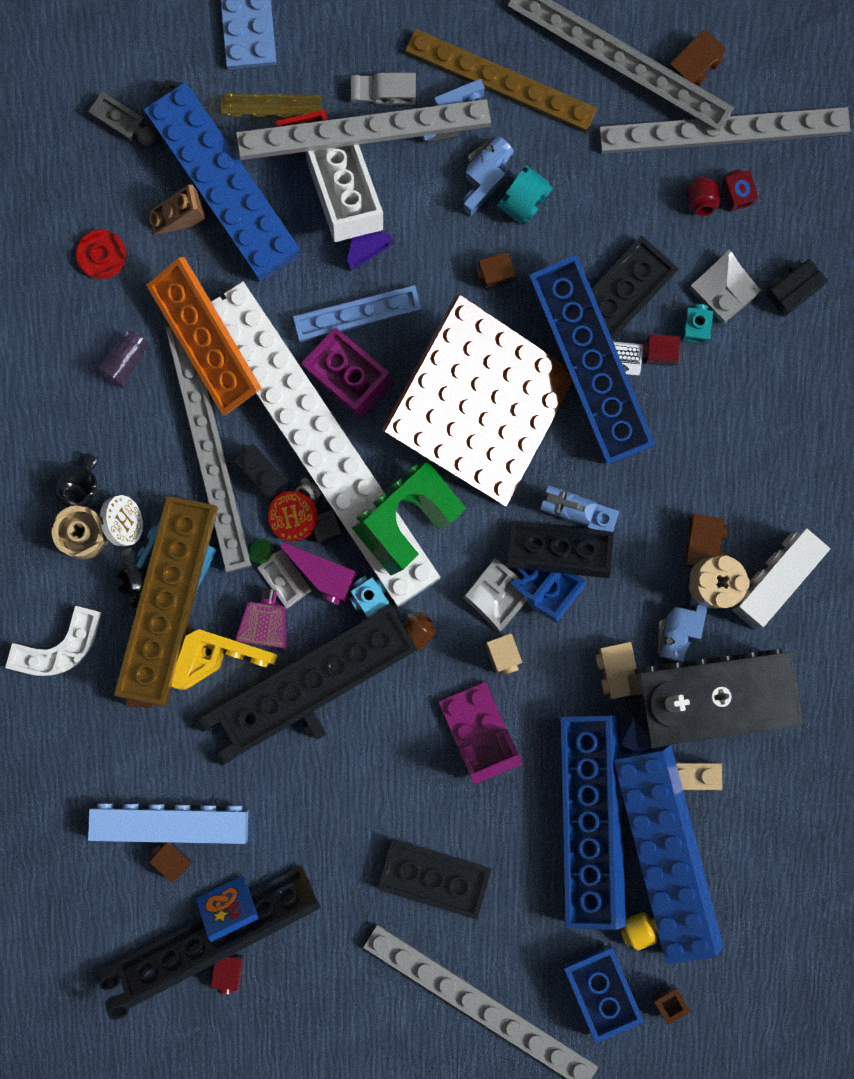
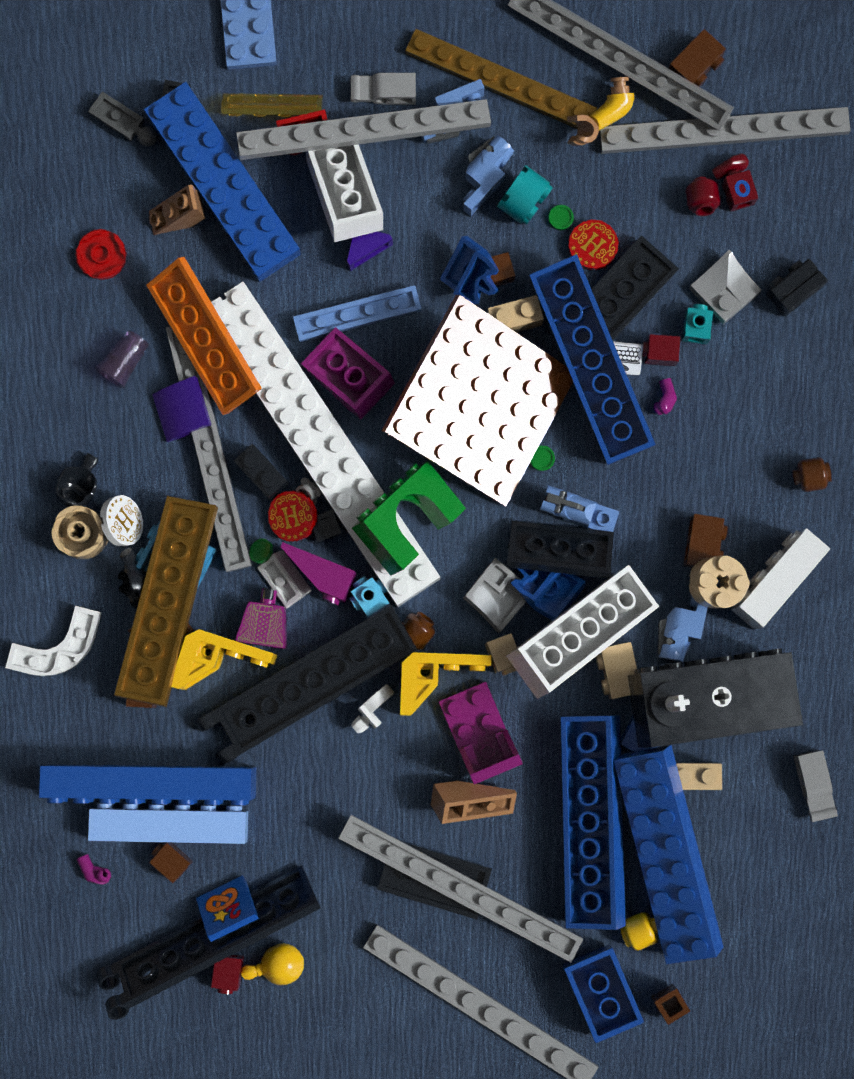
black plate [303,712,327,740] -> none
none -> blue brick [39,765,256,805]
none -> magenta arm [76,854,111,885]
none -> dark purple slope [152,376,212,443]
none -> yellow hair [241,943,304,985]
none -> light grey plate [339,815,583,962]
none -> white piece [351,684,395,733]
none -> yellow bracket [400,652,492,716]
none -> medium nougat slope [430,781,517,824]
none -> blue plate [440,236,499,304]
none -> tan brick [487,295,544,332]
none -> white brick [506,565,659,699]
none -> green piece [530,446,555,471]
none -> green piece [548,205,574,230]
none -> piece [567,77,634,146]
none -> red tile [568,219,619,270]
none -> magenta arm [653,378,677,415]
none -> dark red arm [712,153,749,180]
none -> reddish brown head [792,457,832,492]
none -> light grey piece [793,750,838,822]

